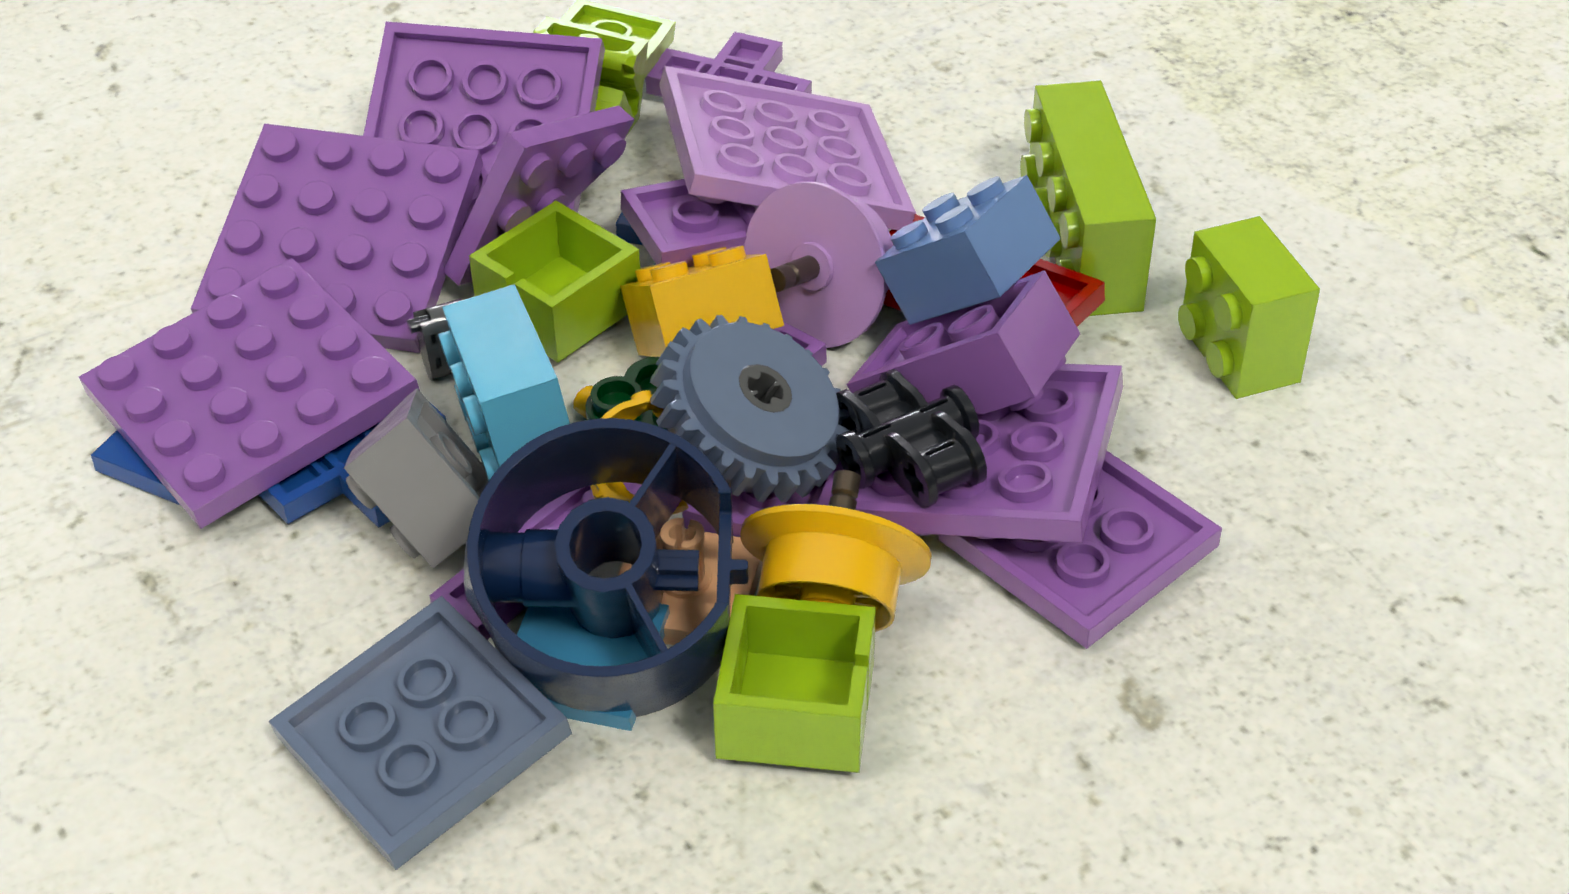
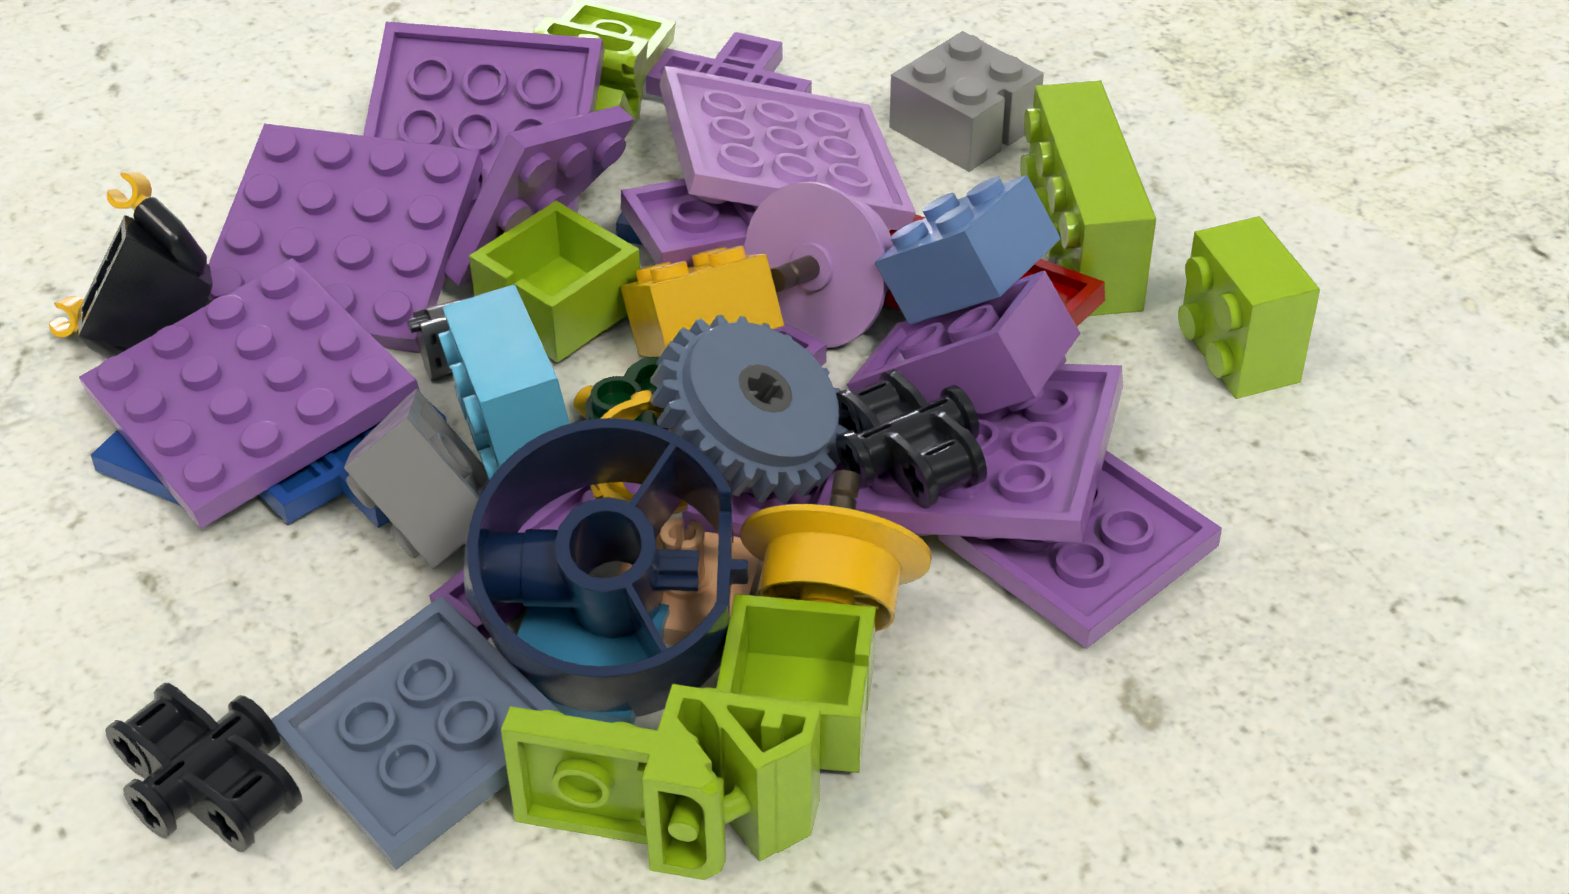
none -> black torso [49,172,213,359]
none -> black axle [105,683,302,852]
none -> lime piece [501,684,820,880]
none -> light grey piece [889,31,1044,172]

